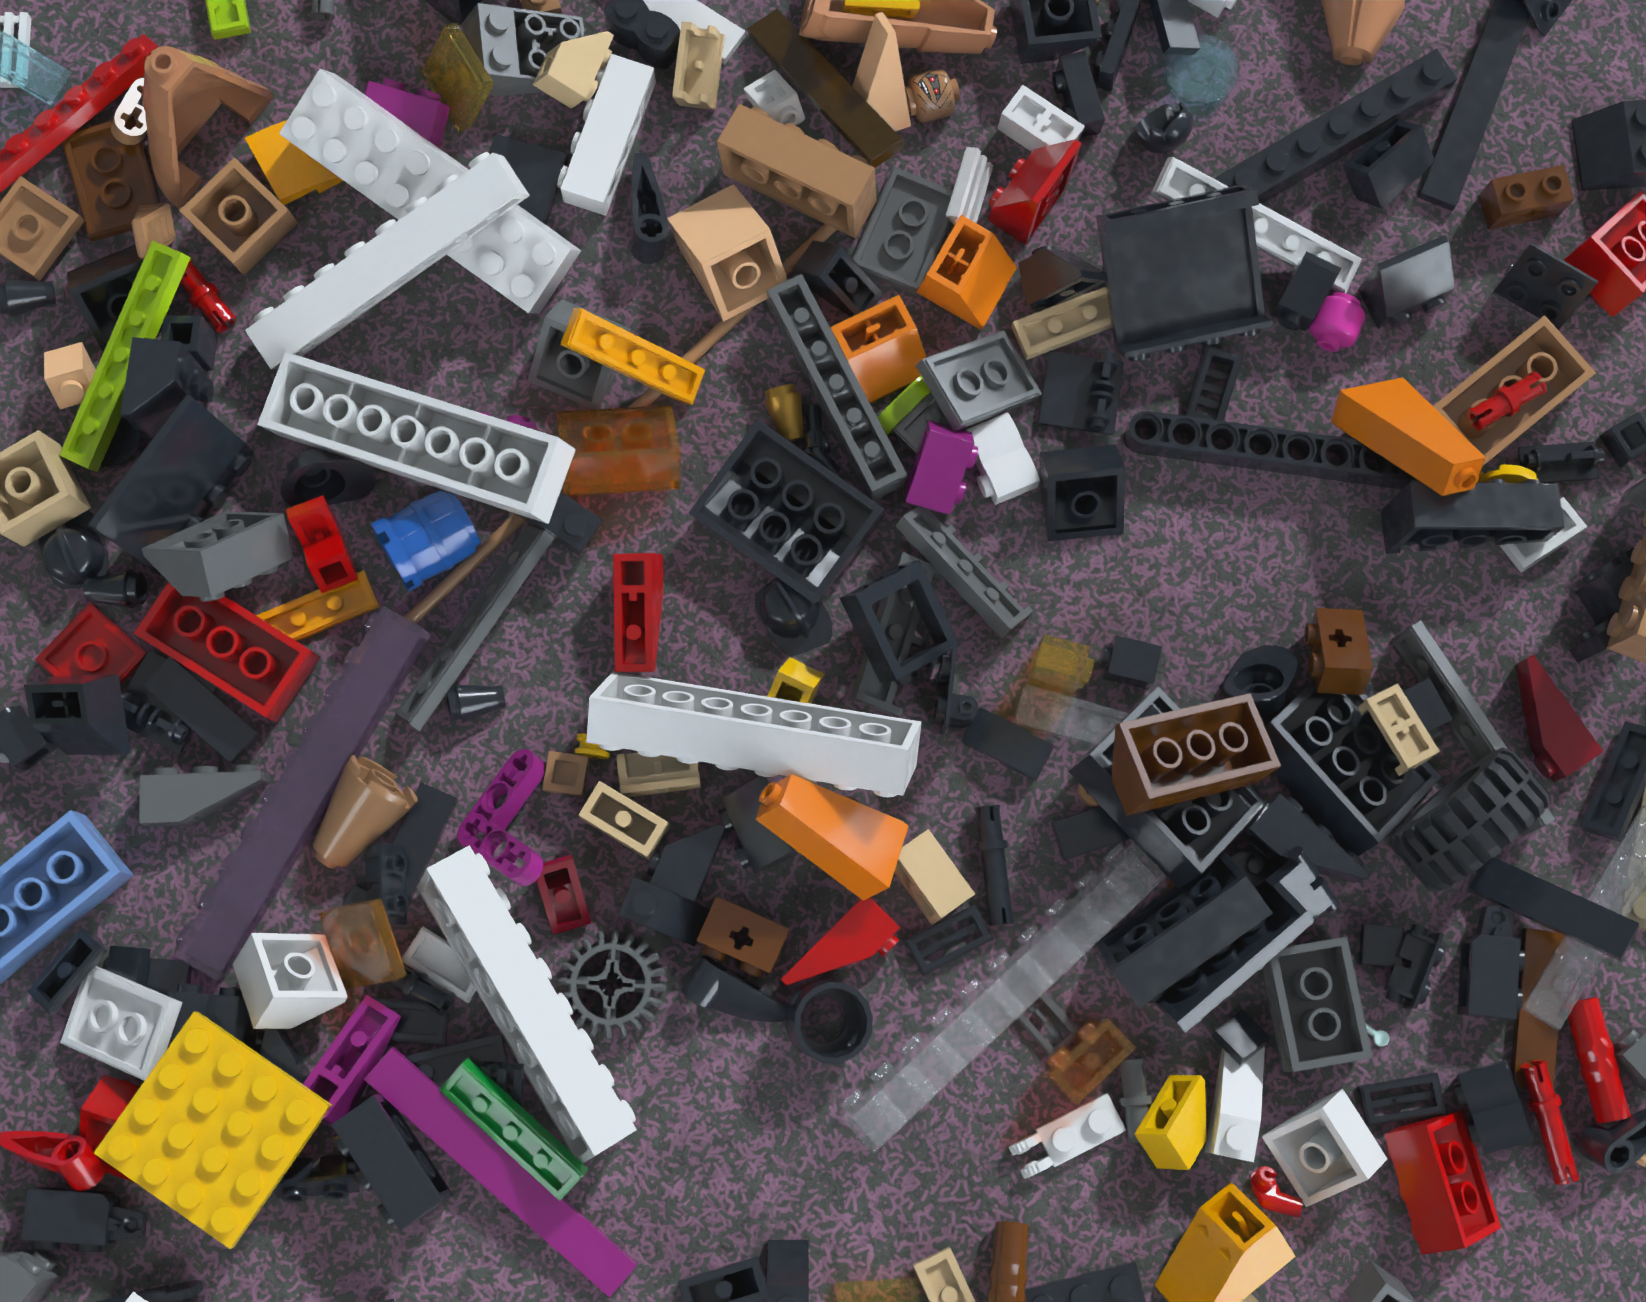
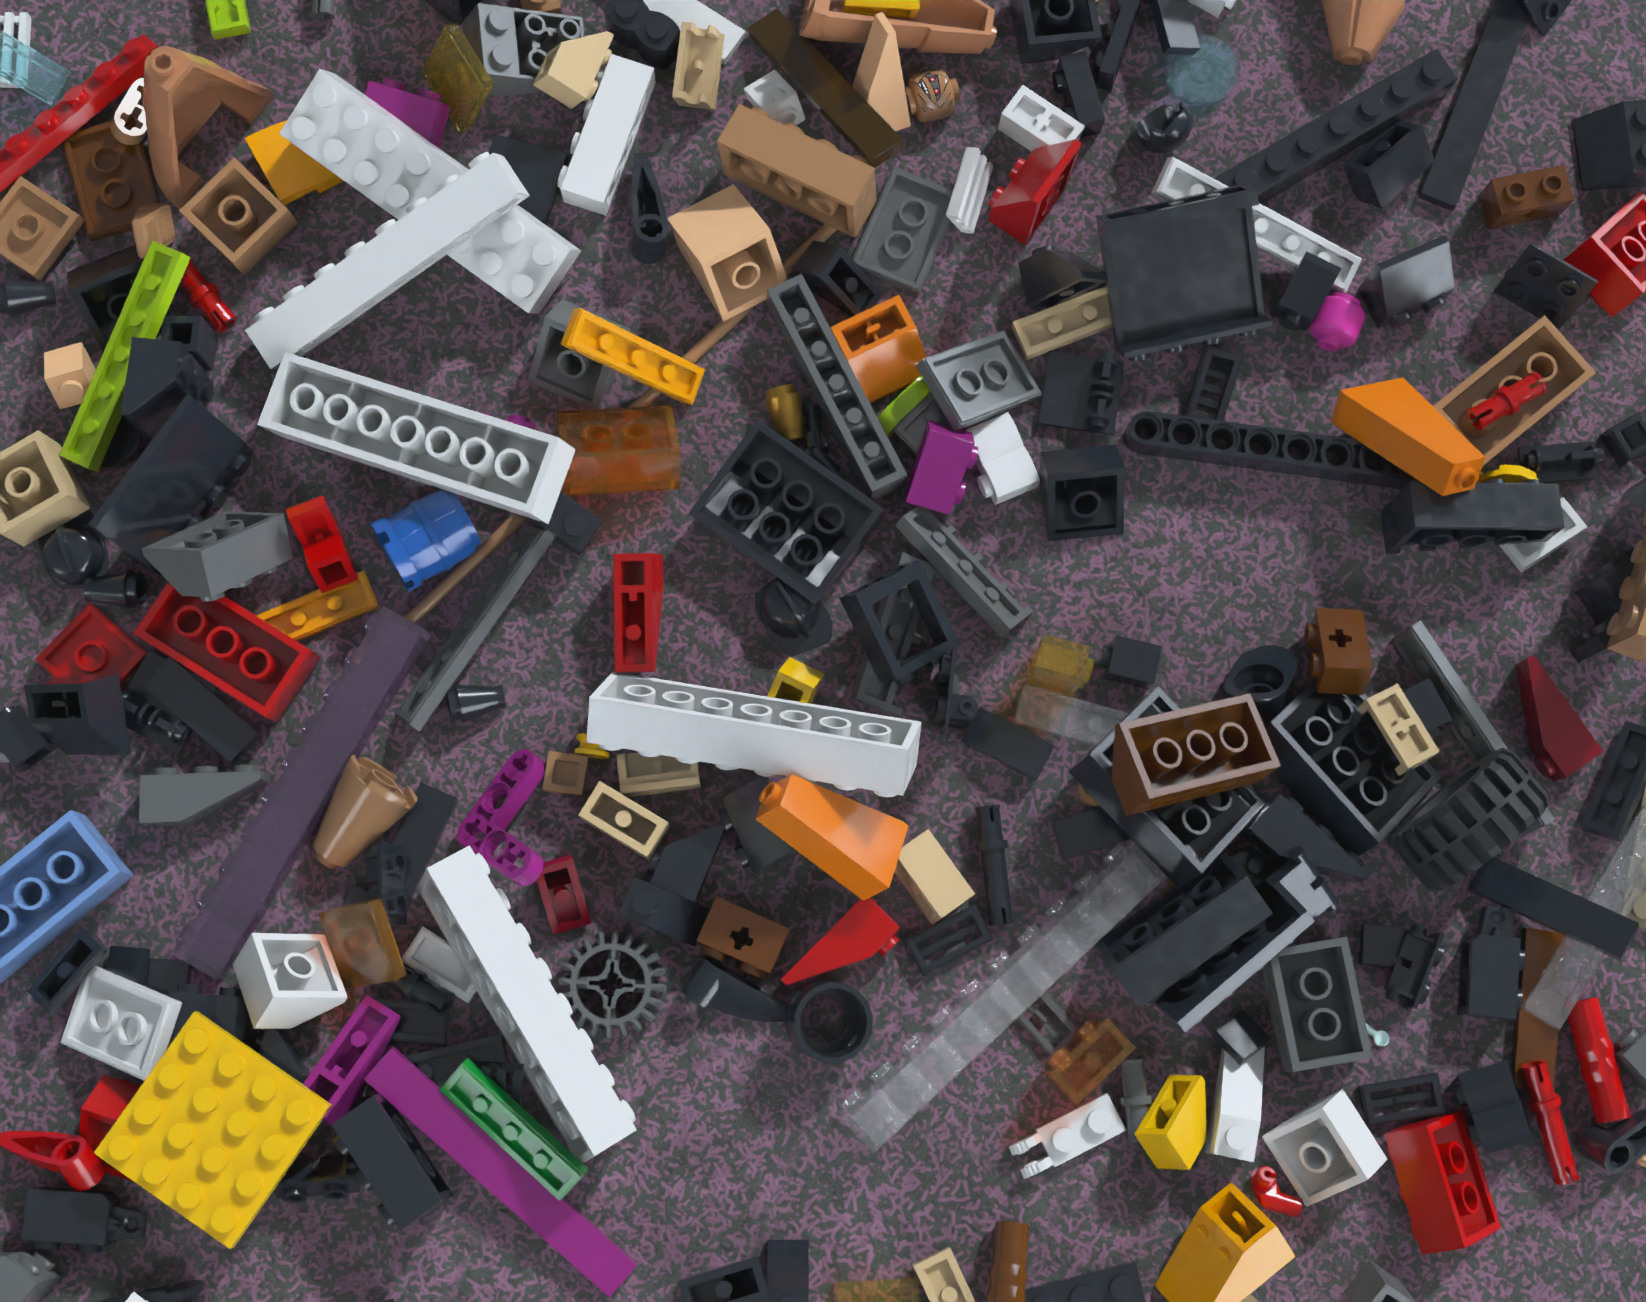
black piece [280,449,376,507] -> none
orange slope [916,215,1017,331] -> none

